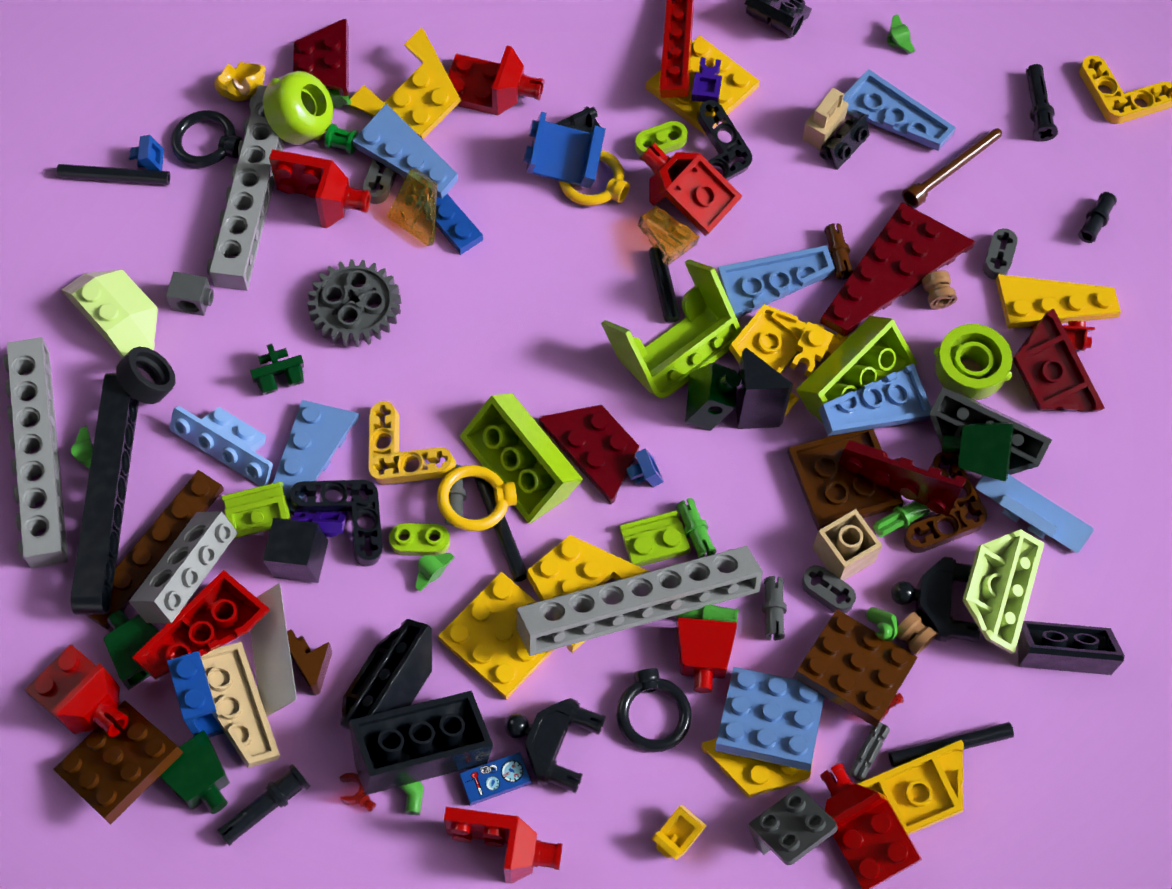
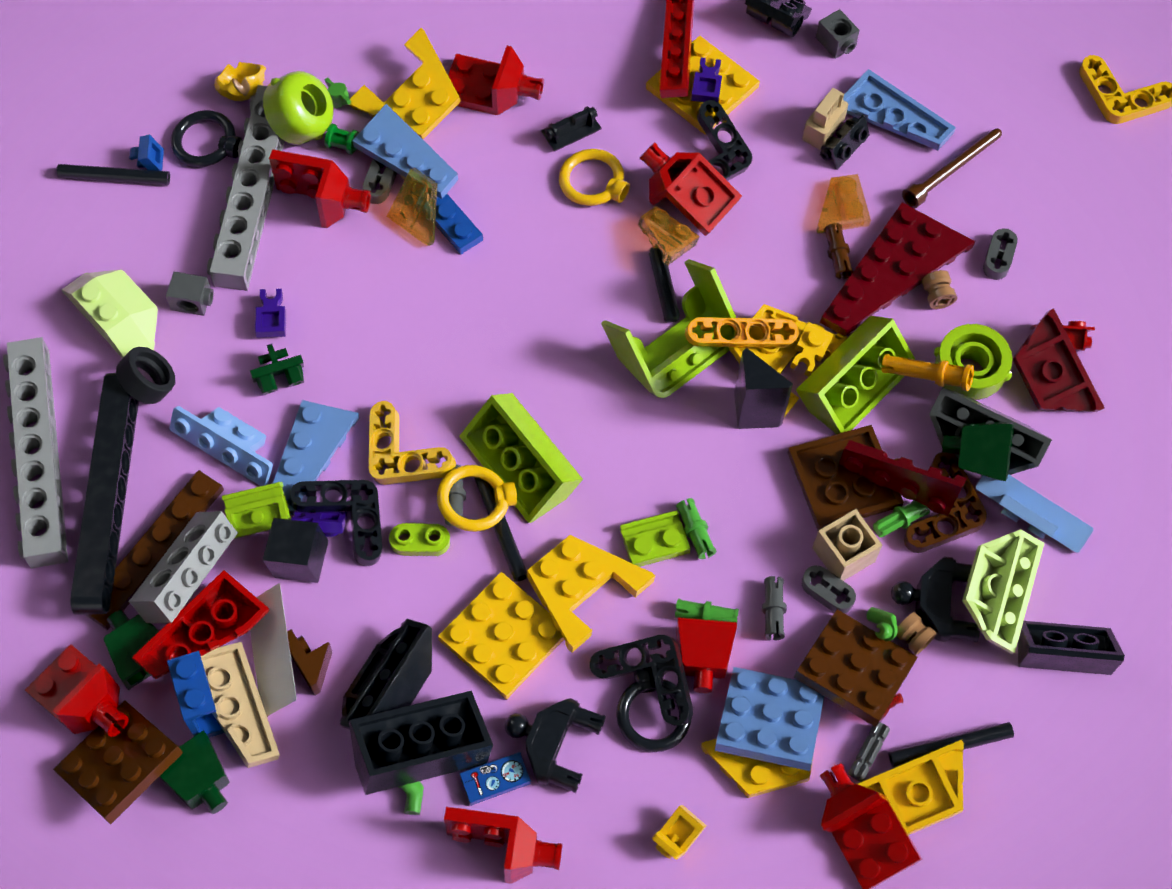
bright green piece [71,426,93,469] -> none
black pin [217,764,311,846] -> none
dark red wing [293,19,349,96] -> none
dark grey gear [307,259,401,347] -> none
clear red piece [339,773,376,812] -> none
bright green piece [415,553,455,592] -> none
light grey brick [516,546,763,656] -> none
blue panel [523,112,606,188] -> none
dark red wing [539,405,639,504] -> none
blue tile [626,448,664,487] -> none
lime plate [635,121,688,156] -> none
dark green torso [685,363,741,431] -> none
medium blue wing [717,245,835,318] -> none
dark grey bracket [748,787,838,865] -> none
medium blue wing [818,363,931,436] -> none
bright green piece [887,14,915,54] -> none
yellow wing [995,274,1121,329] -> none
black pin [1026,64,1058,141] -> none
black pin [1078,192,1117,243] -> none
none -> dark purple plate [255,288,286,338]
none -> black beam [590,635,693,726]
none -> light orange beam [685,317,799,348]
none -> dark grey brick [815,9,860,59]
none -> clear yellow wing [817,174,871,234]
none -> light orange pin [881,354,974,392]

